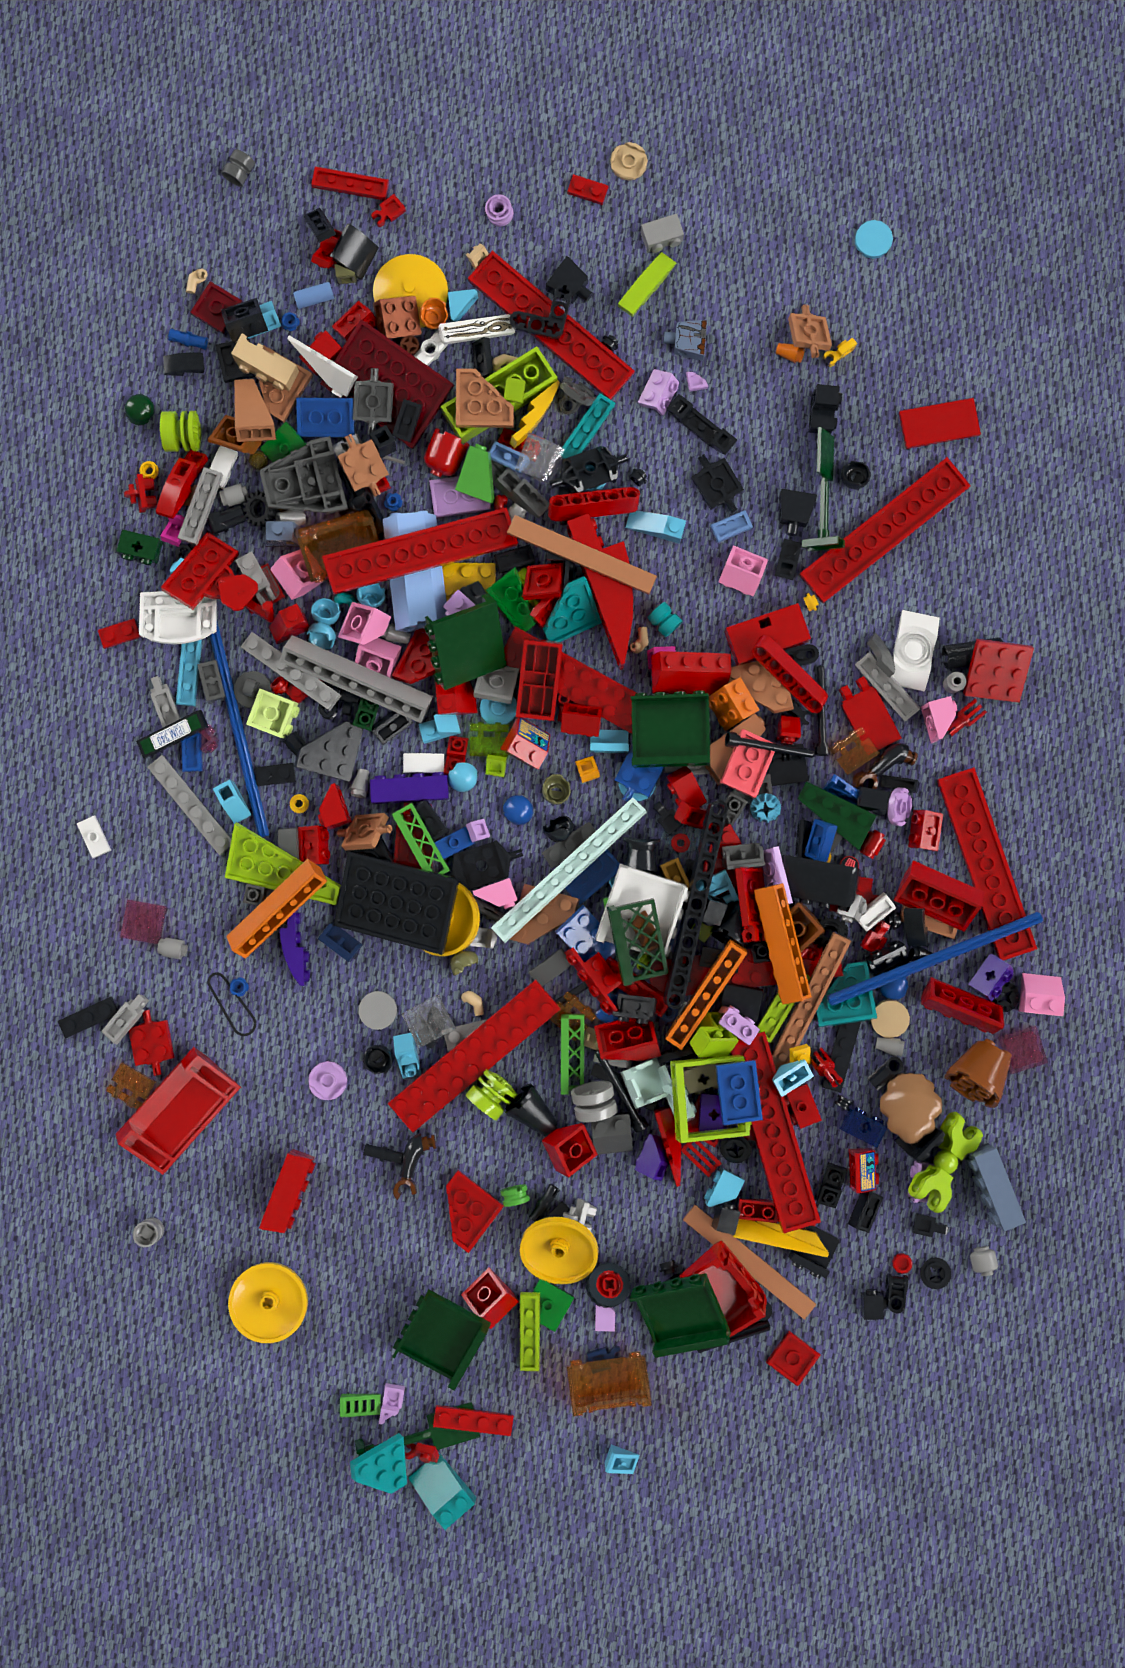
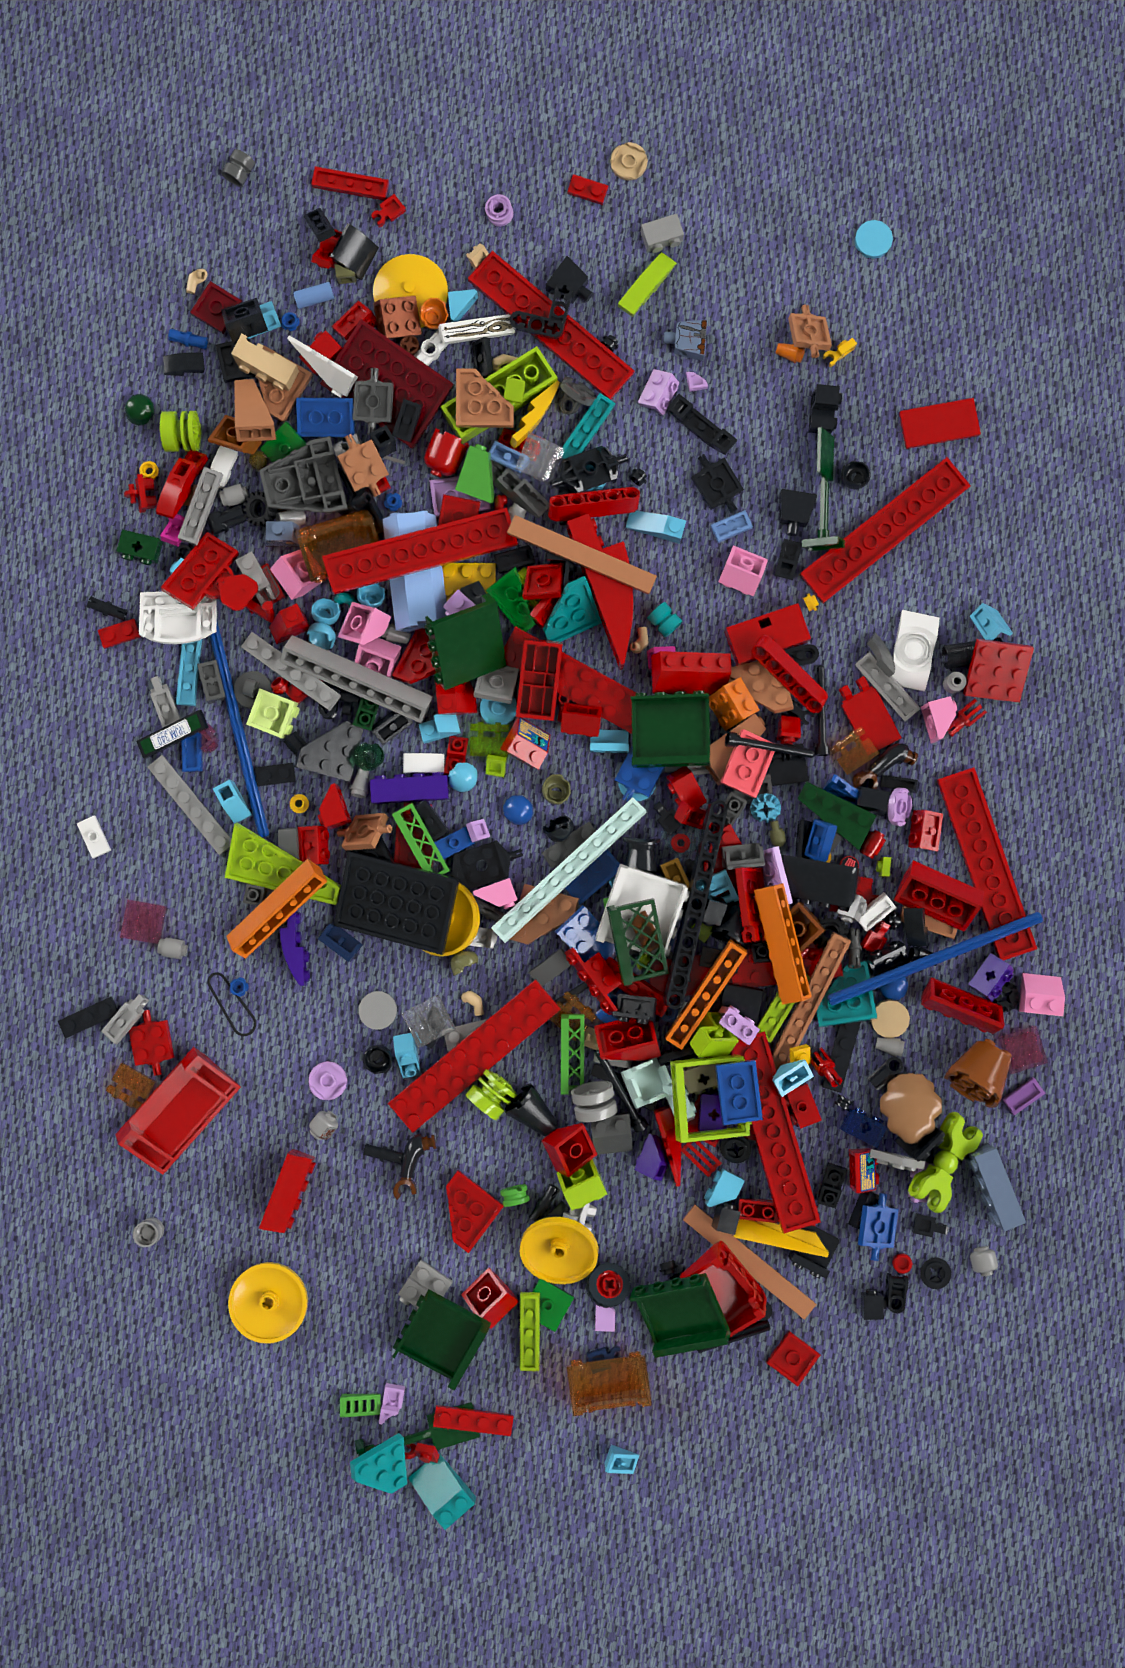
light orange slope [575,756,600,783] -> none
none -> black pin [87,596,128,621]
none -> light grey head [309,1111,338,1140]
none -> clear green hair [353,742,385,771]
none -> light grey plate [398,1259,453,1310]
none -> red tile [438,494,481,525]
none -> lime brick [556,1159,607,1211]
none -> olive cylinder [769,820,786,847]
none -> dark grey pin [847,928,862,969]
none -> blue plate [858,1193,899,1261]
none -> light grey plate [869,1149,925,1172]
none -> lime plate [876,857,891,877]
none -> medium azure panel [970,603,1013,641]
none -> medium lavender tile [1002,1077,1046,1115]

